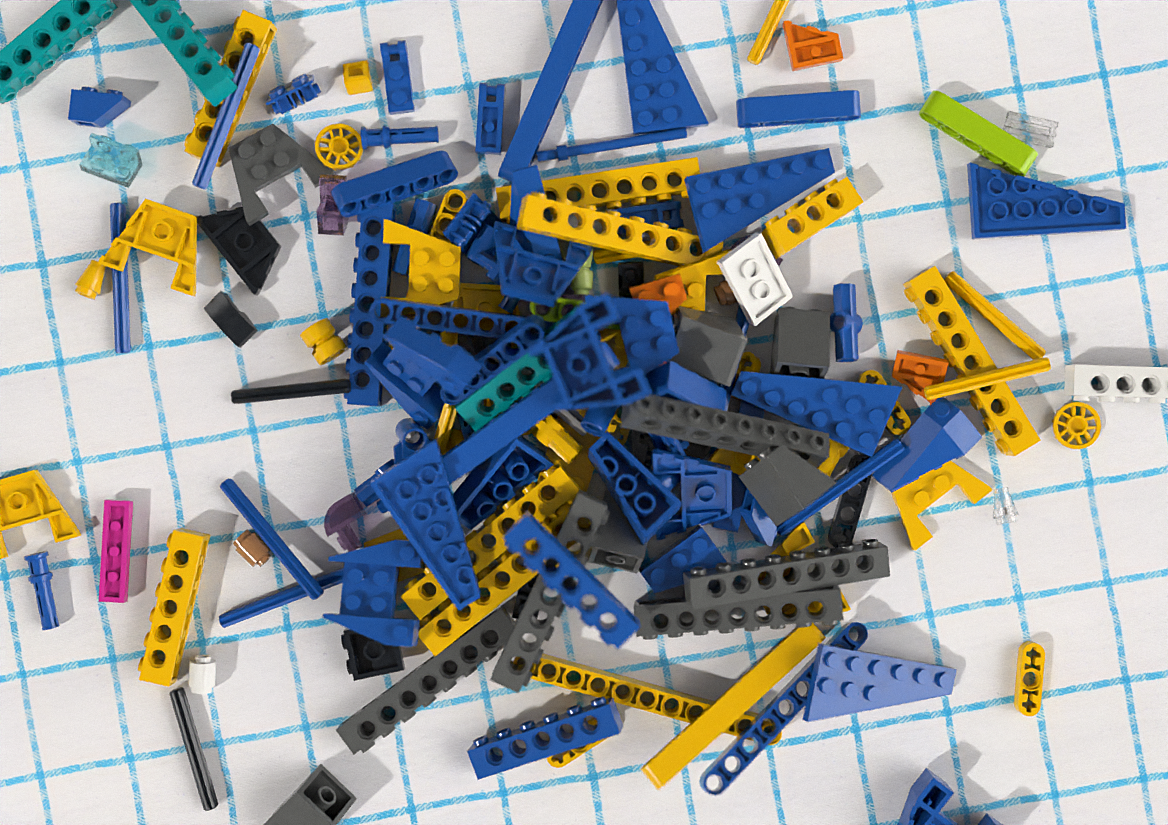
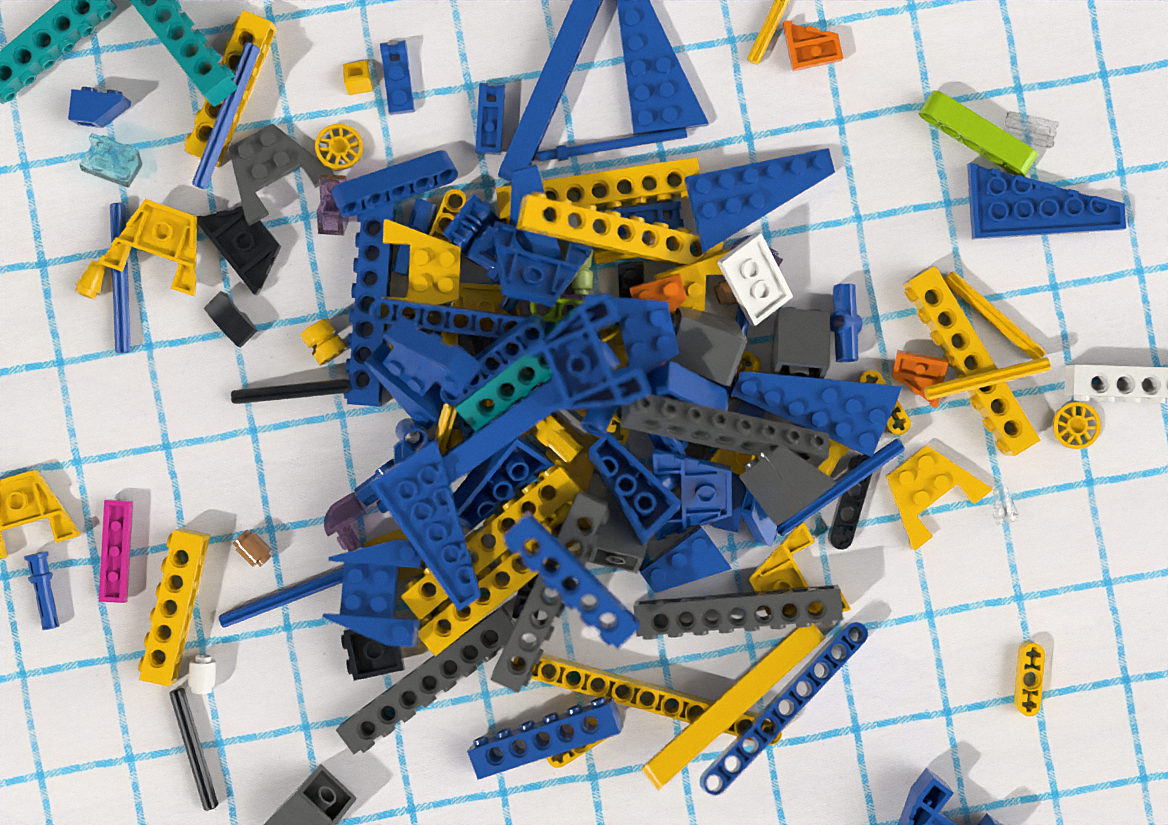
blue axle [220,478,324,600] -> none
blue hinge [266,73,321,114] -> none
blue pin [361,125,439,150] -> none
black slope [632,430,652,466] -> none
dark grey brick [683,539,890,609] -> none
blue beam [736,90,861,128] -> none
yellow brick [761,177,863,259] -> none
wing [803,643,957,722] -> none
blue wedge [872,397,982,493] -> none

